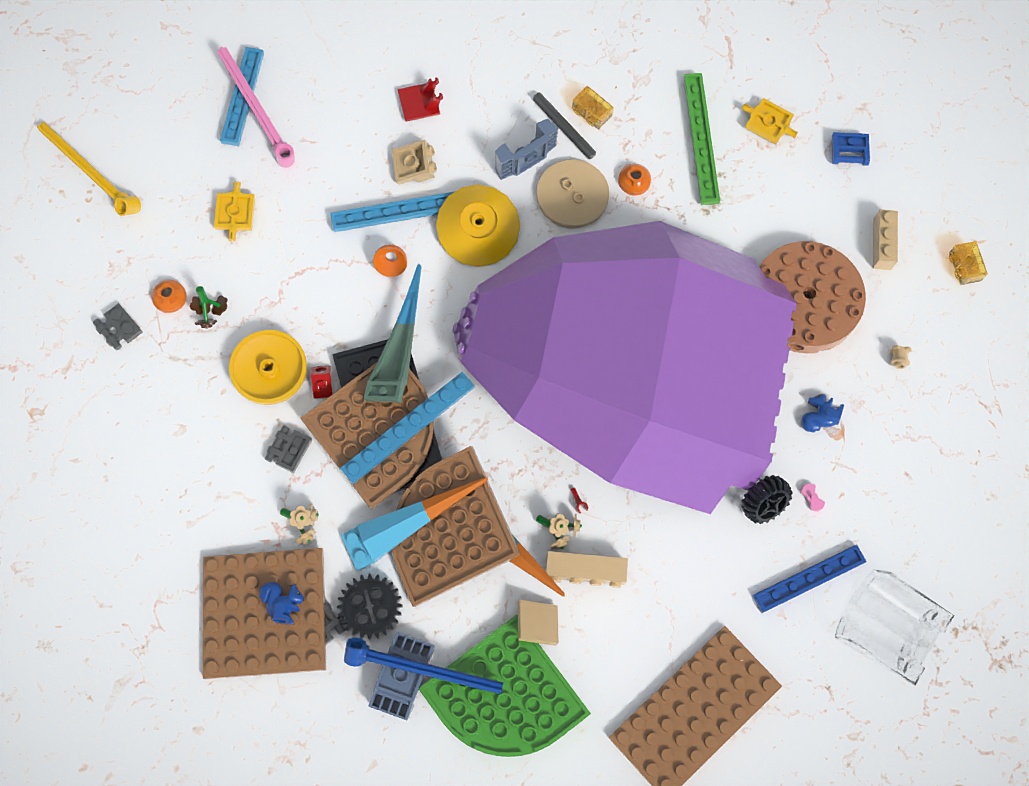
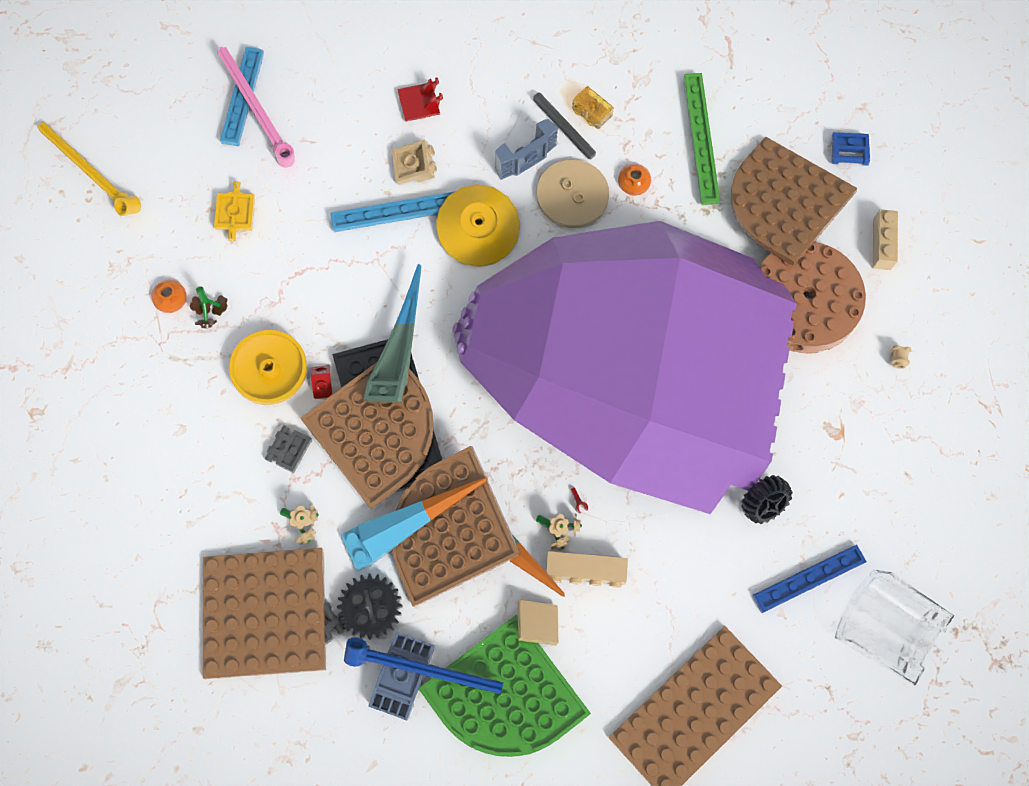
dark grey plate [93,303,143,351] -> none
blue animal [259,582,304,625] -> none
dark azure plate [340,371,475,485] -> none
orange piece [373,244,407,277] -> none
yellow plate [741,98,798,145] -> none
blue animal [801,394,844,433] -> none
bright pink piece [801,483,825,511] -> none
clear yellow brick [949,241,988,285] -> none
none -> medium nougat plate [731,137,858,266]

